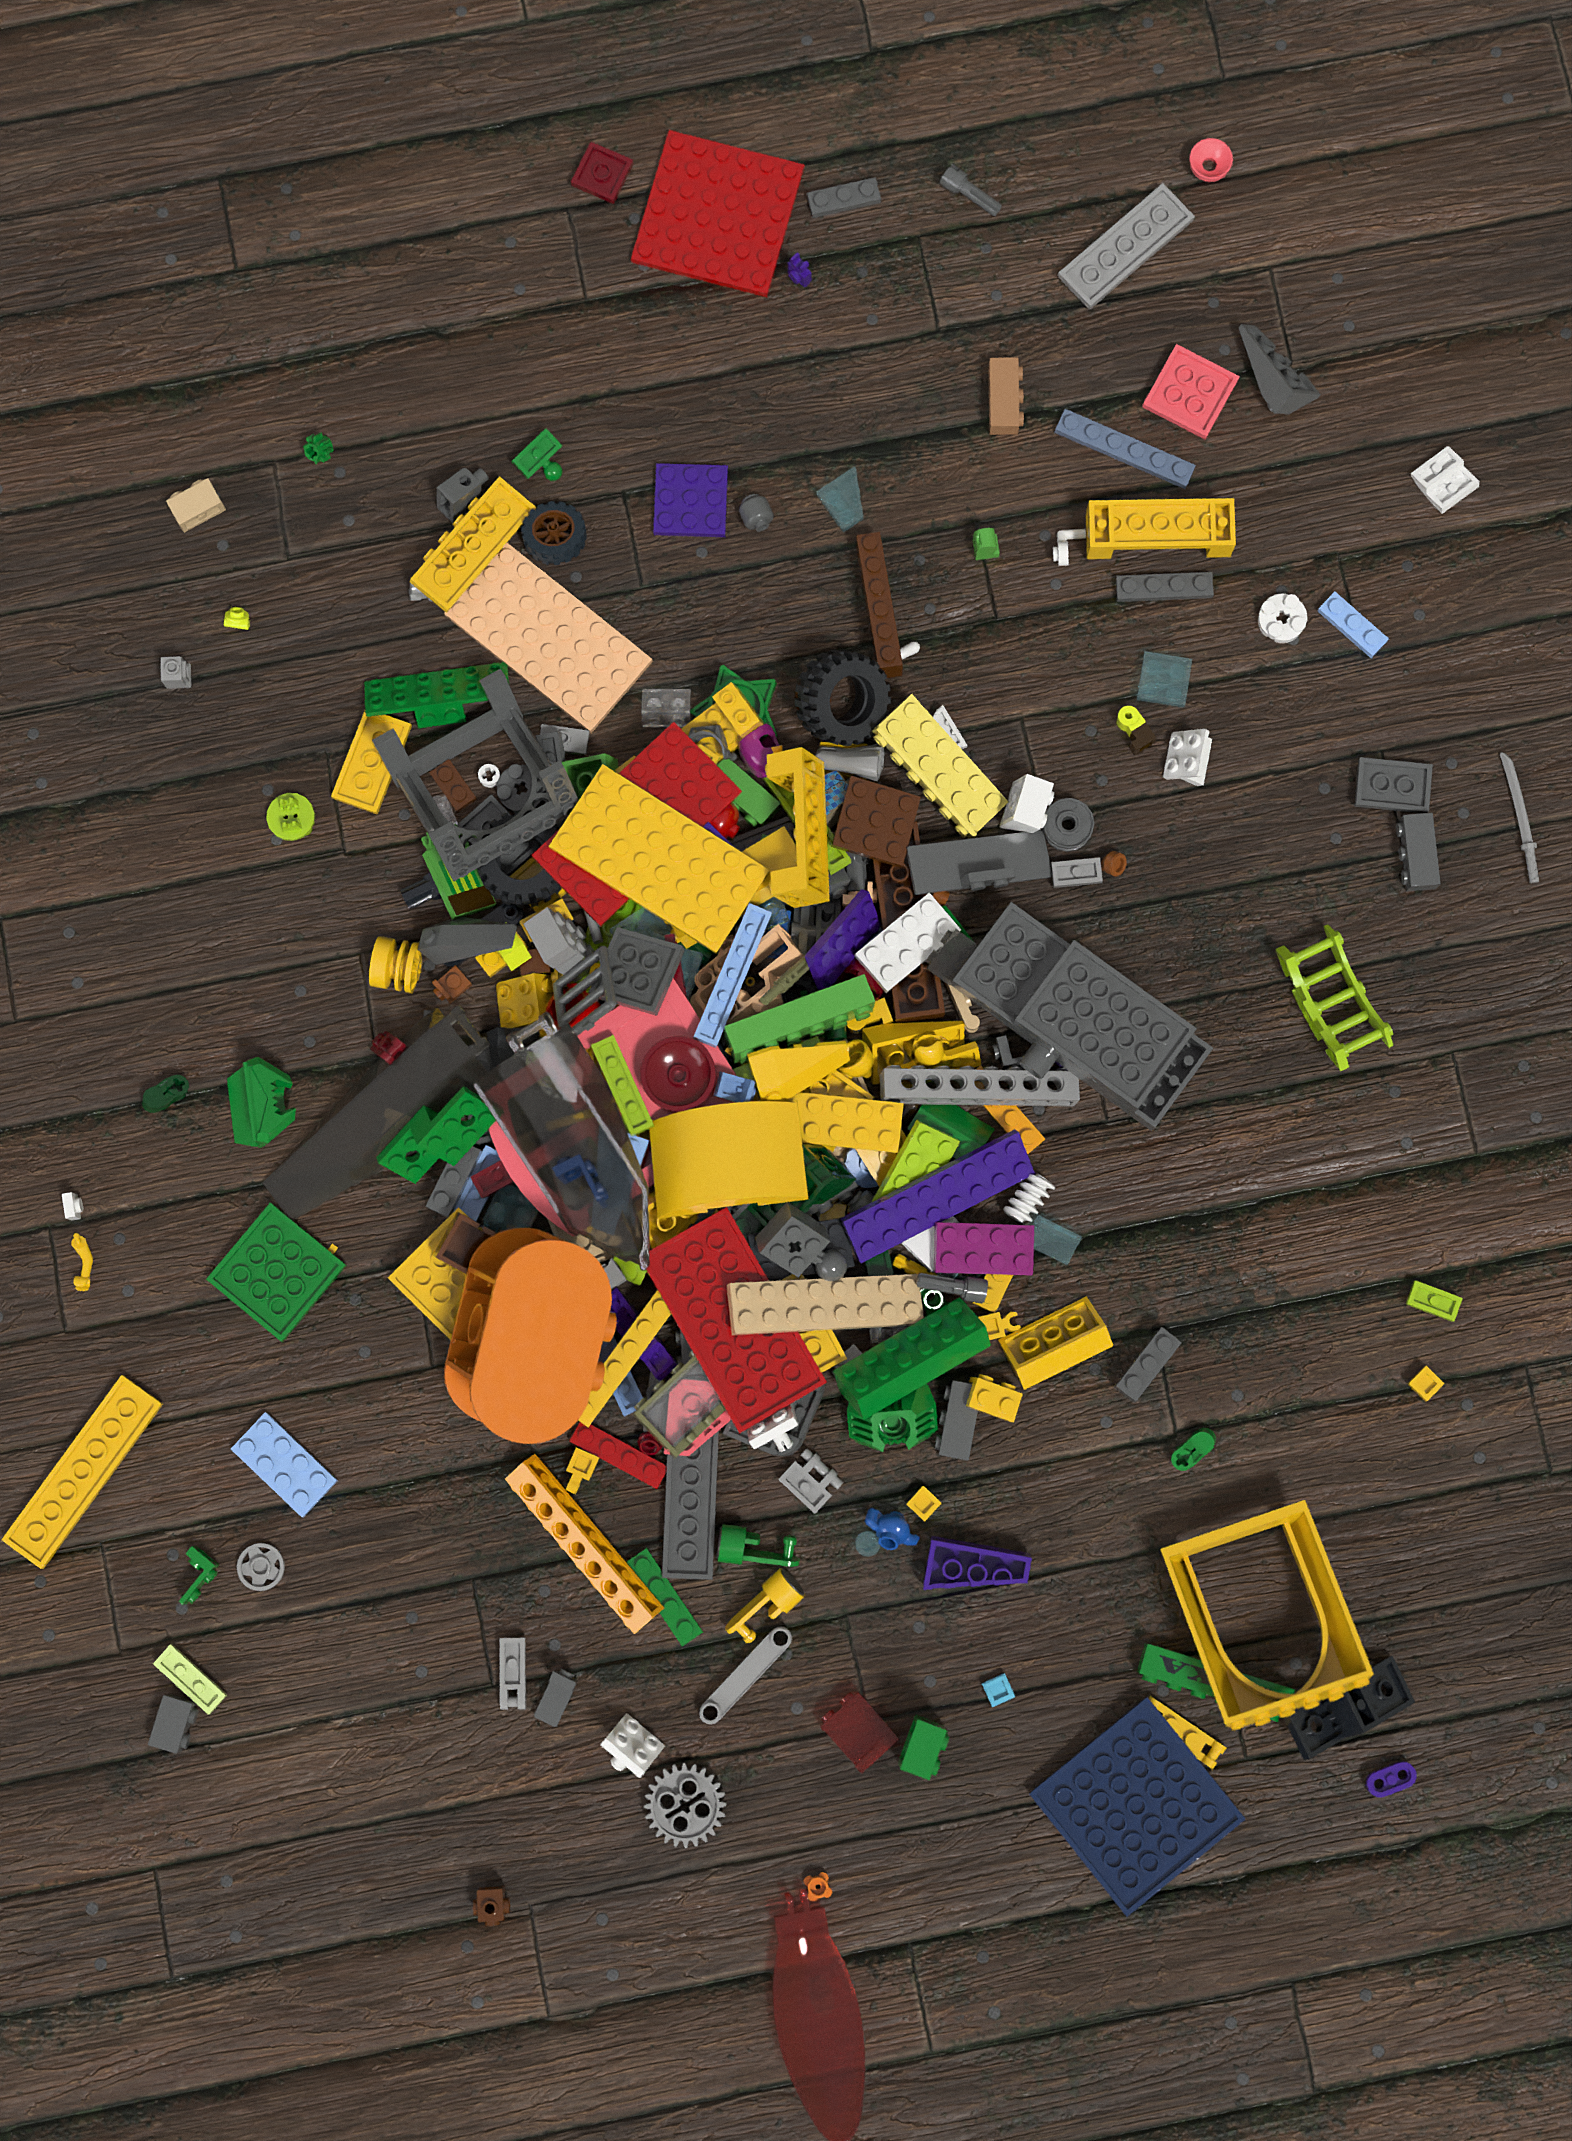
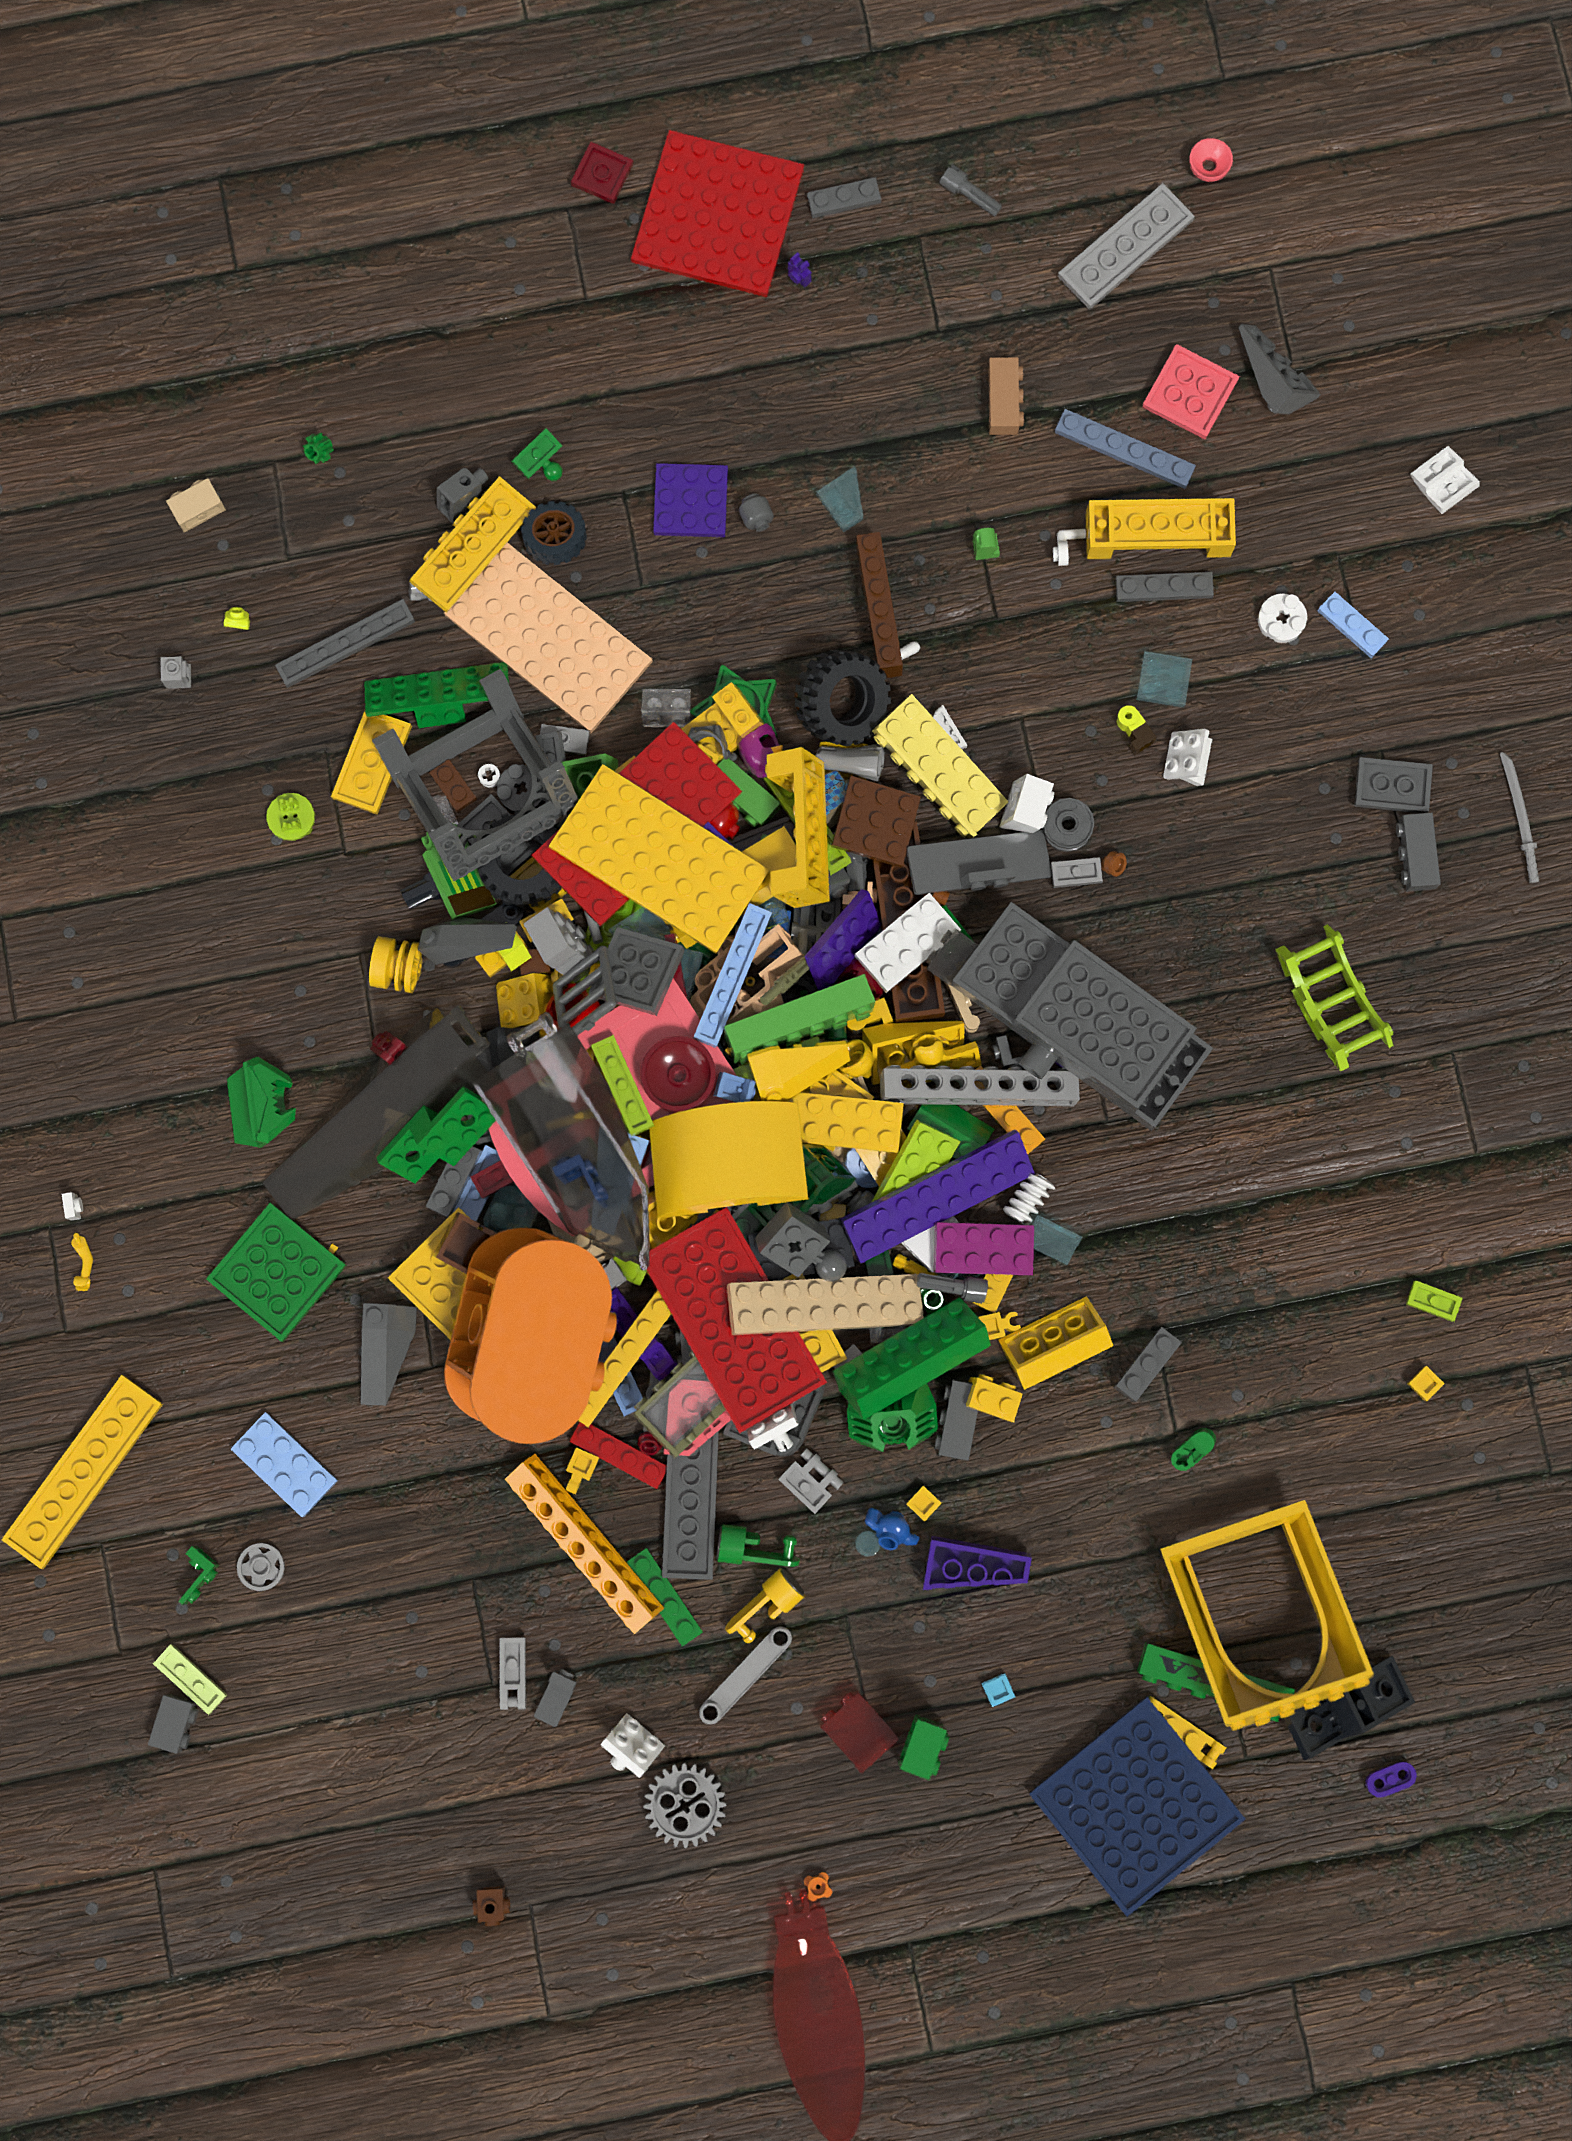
dark green piece [141,1075,189,1113] -> none
dark orange bracket [432,965,472,1004] -> none
none -> dark grey plate [275,599,415,688]
none -> dark grey wedge [361,1303,417,1406]

